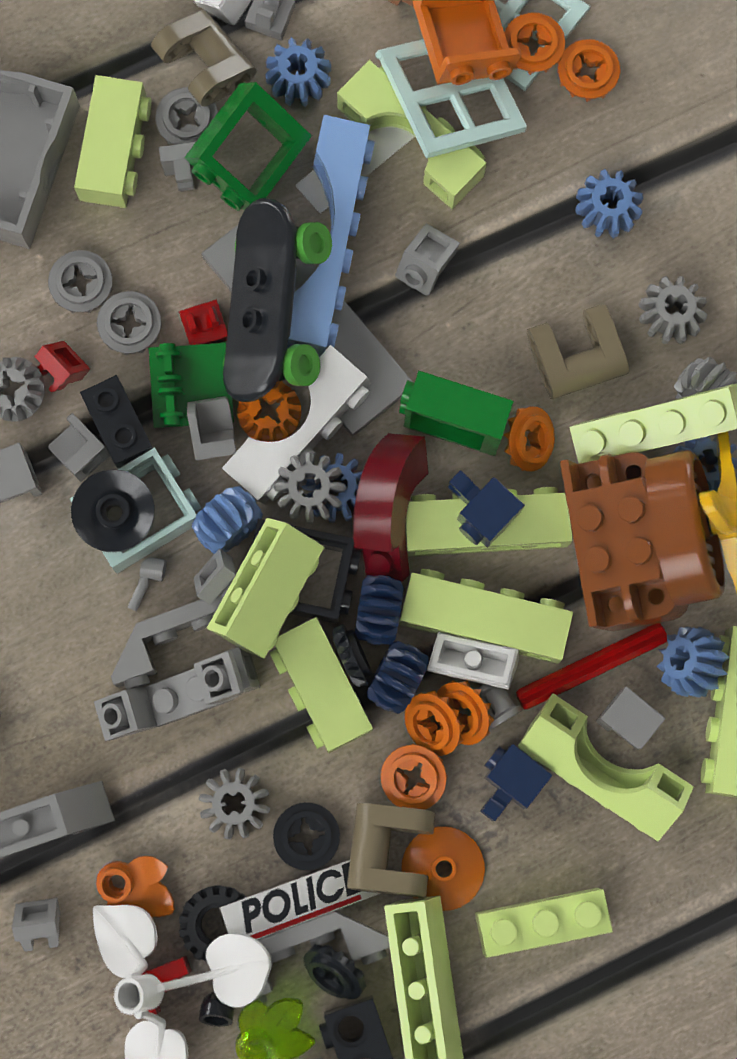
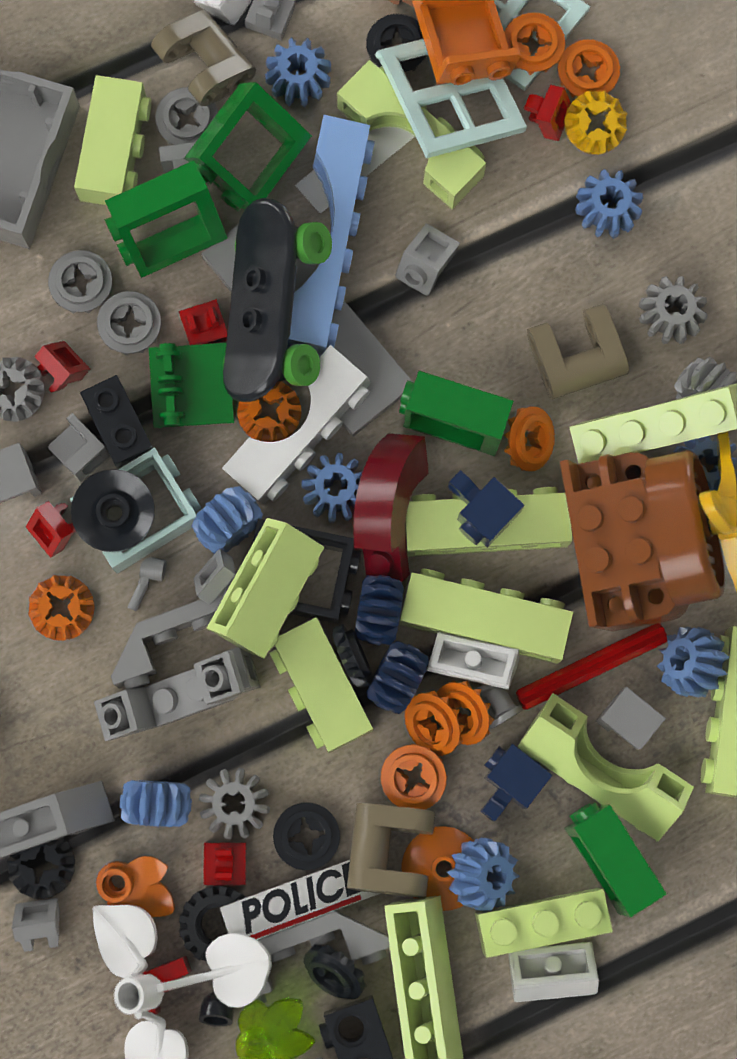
light grey panel [187,396,236,460] -> none
light grey gear [274,452,345,523] -> none
none -> black gear [7,837,75,899]
none -> red tile [26,500,76,558]
none -> orange gear [28,575,95,641]
none -> green window [104,160,228,278]
none -> medium blue gear [119,780,192,827]
none -> red tile [203,842,247,885]
none -> black gear [366,14,426,72]
none -> medium blue gear [447,837,520,912]
none -> white slope [508,942,599,1002]
none -> red tile [524,85,571,141]
none -> green window [564,802,667,918]
none -> yellow gear [565,91,627,155]

